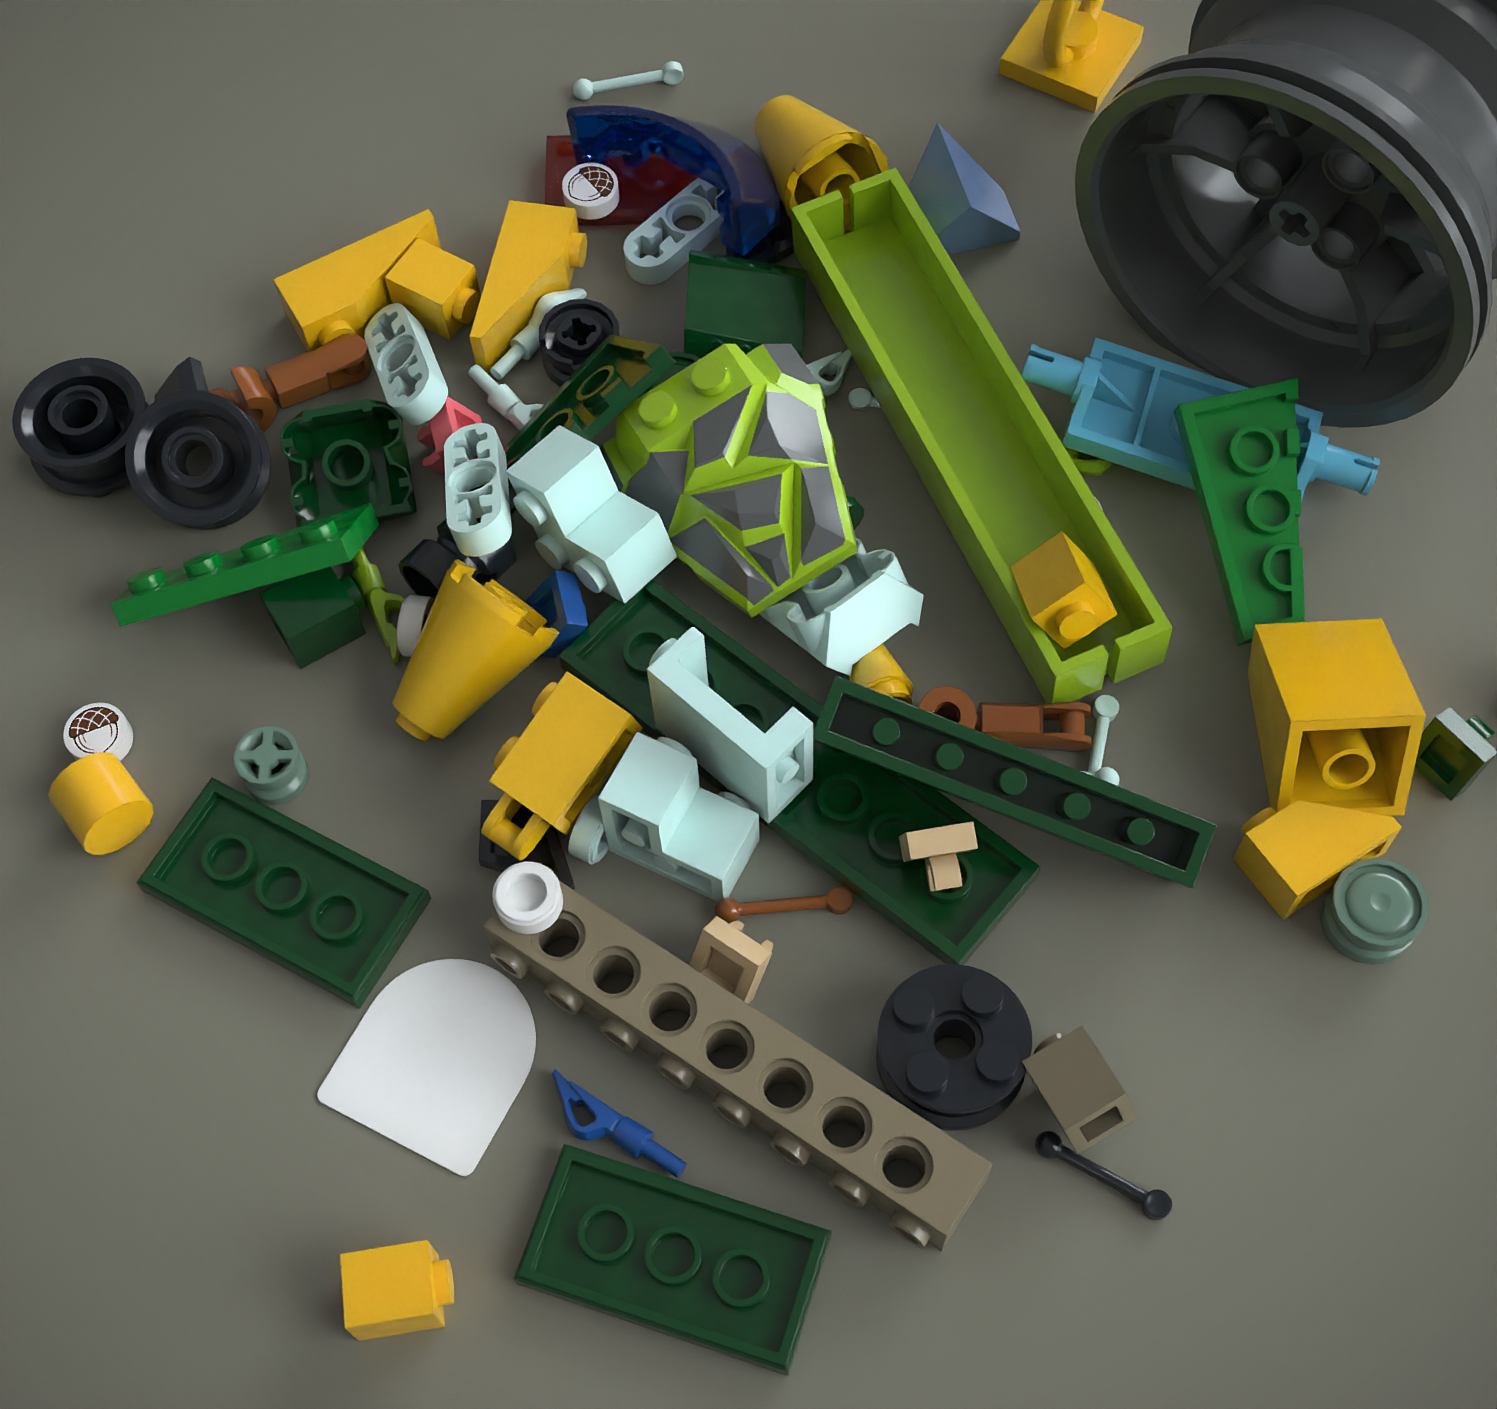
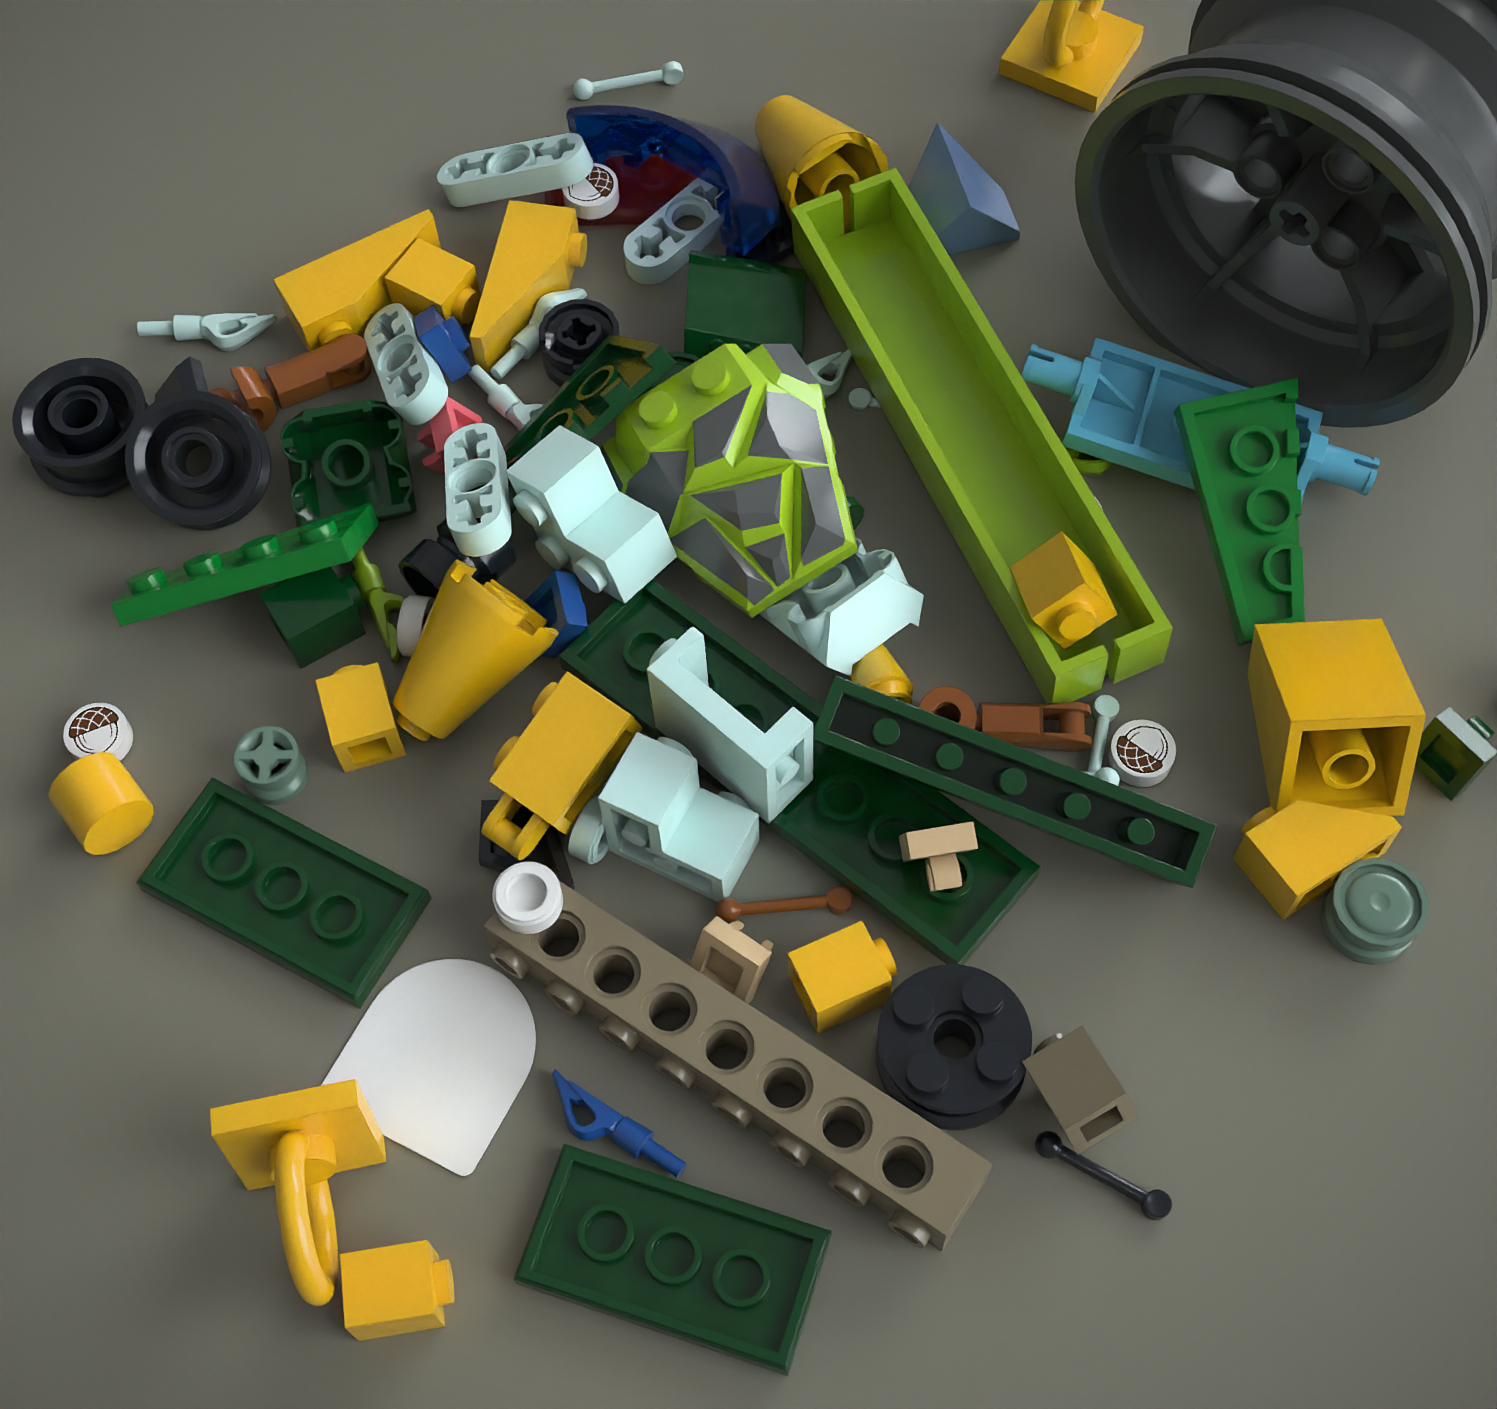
none -> light aqua hand [137,313,277,352]
none -> yellow tile [210,1079,387,1306]
none -> yellow brick [315,662,406,773]
none -> blue plate [414,305,472,383]
none -> light aqua beam [437,133,594,207]
none -> yellow brick [788,921,897,1034]
none -> white tile [1108,720,1176,787]

